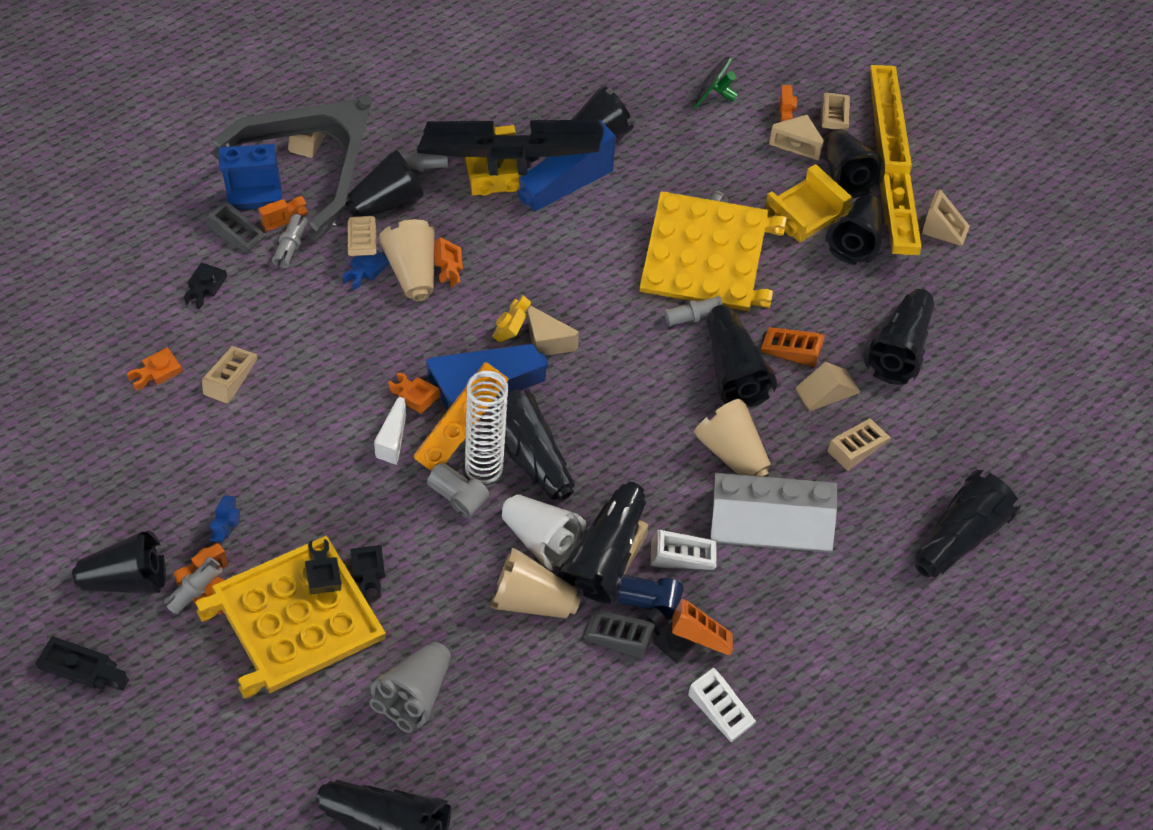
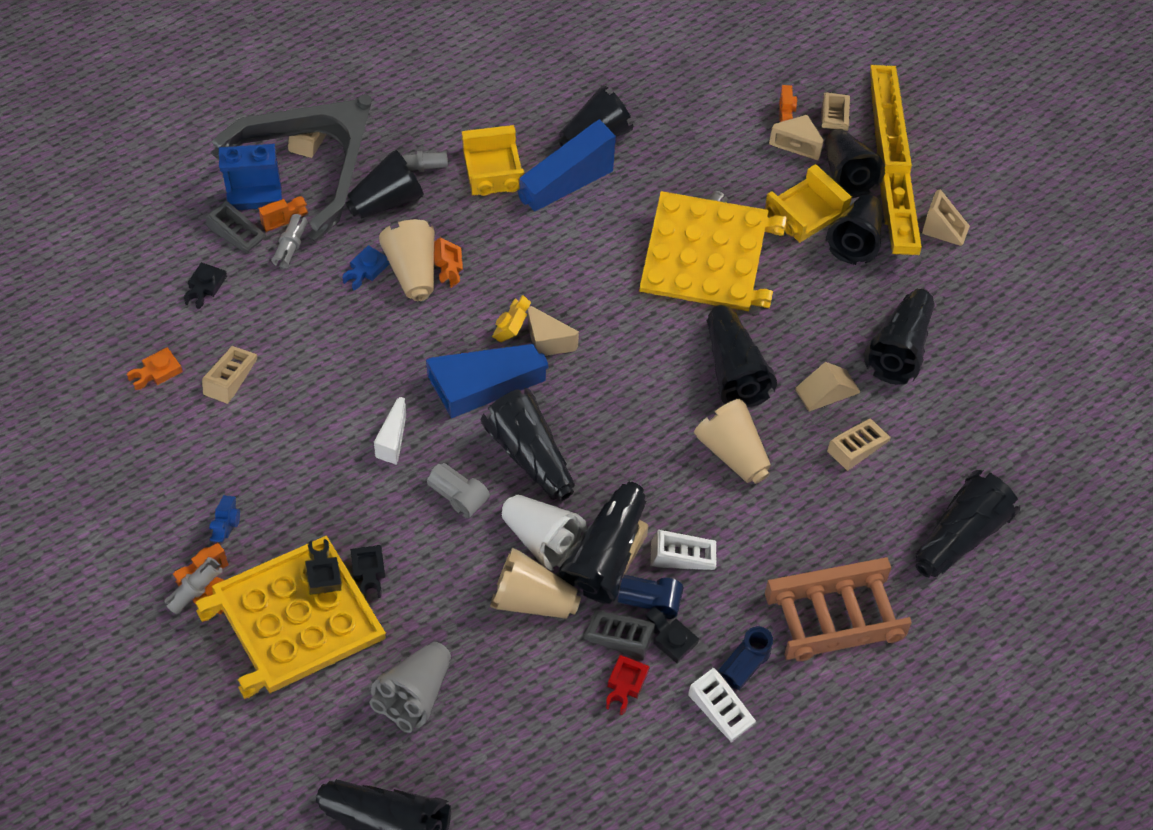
black hinge [35,636,129,691] -> none
black cone [72,530,166,594] -> none
tan slope [348,216,377,256] -> none
orange plate [388,373,441,414] -> none
light orange bracket [413,362,508,471] -> none
black piece [417,120,604,176] -> none
white piece [465,371,508,484] -> none
light grey pin [664,296,723,327] -> none
orange slope [672,598,733,656] -> none
green shield [694,56,738,108] -> none
light grey slope [710,473,837,553] -> none
orange slope [760,327,825,368] -> none
none -> red plate [606,655,650,715]
none -> dark blue piece [718,626,773,691]
none -> nougat fence [765,557,912,661]

